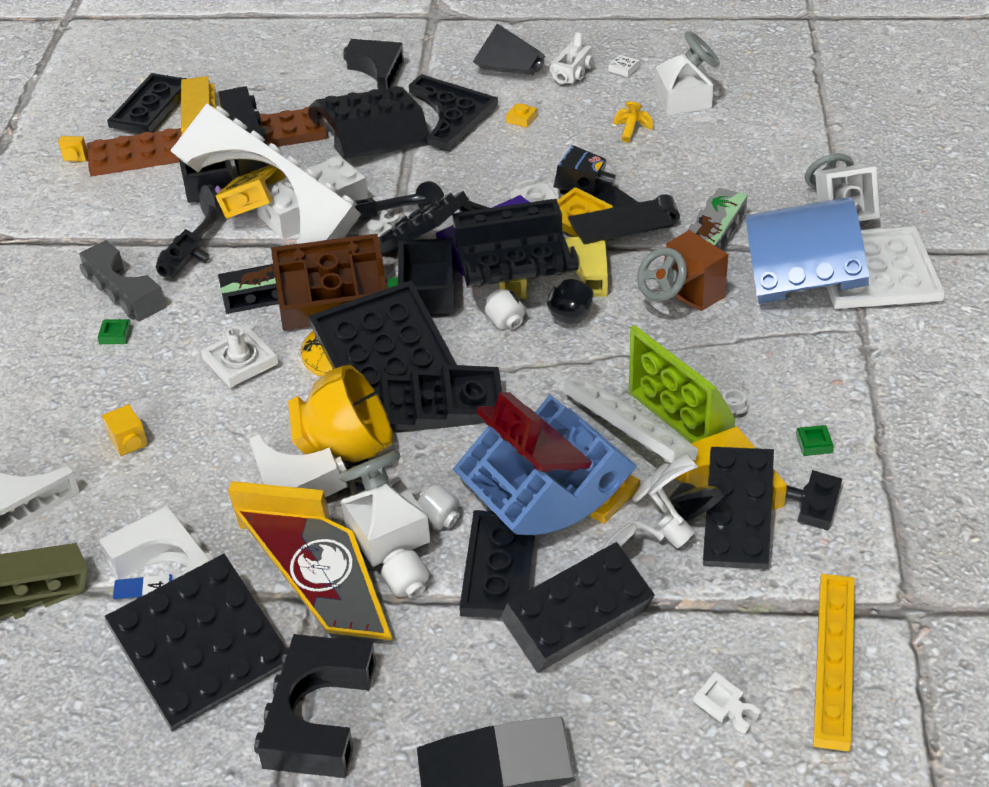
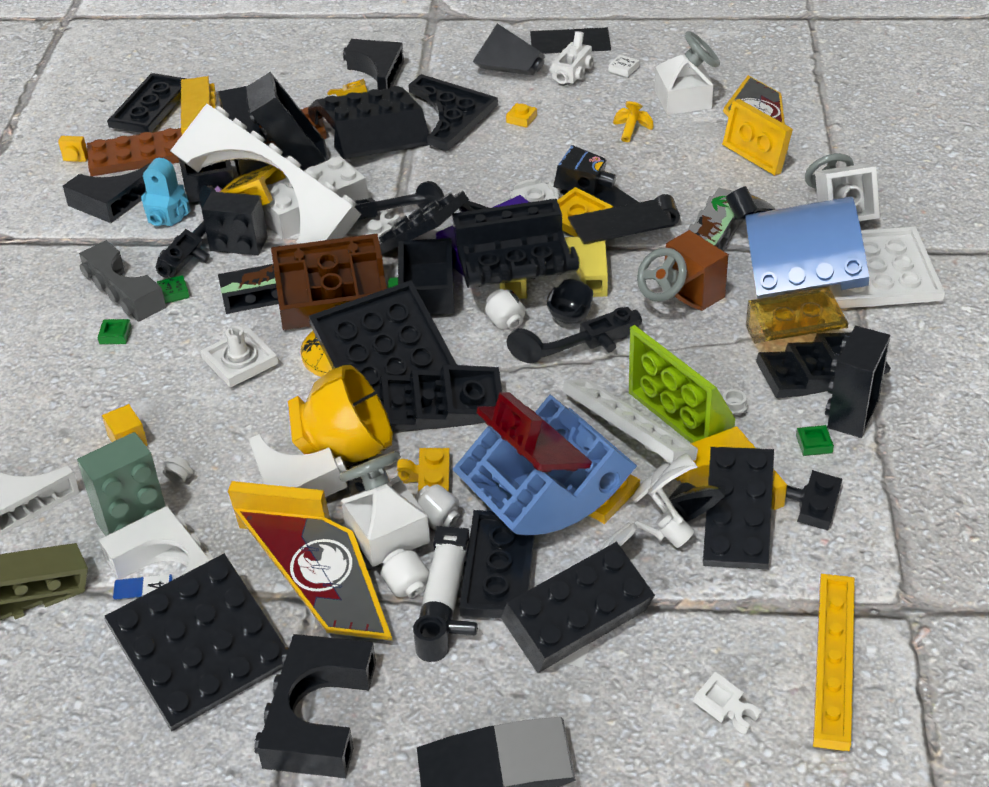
none -> black arch [63,163,151,223]
none -> sand green brick [77,432,165,536]
none -> medium azure piece [141,158,191,226]
none -> green tile [157,275,189,304]
none -> white plate [162,456,193,483]
none -> black brick [201,192,268,256]
none -> black piece [246,72,329,171]
none -> yellow plate [327,79,368,96]
none -> yellow plate [397,448,450,492]
none -> piece [413,526,478,662]
none -> black piece [506,306,642,363]
none -> black window [530,27,611,54]
none -> yellow piece [722,75,793,176]
none -> black piece [726,186,776,221]
none -> clear yellow slope [746,287,849,344]
none -> black slope [756,332,891,398]
none -> black piece [825,325,891,438]

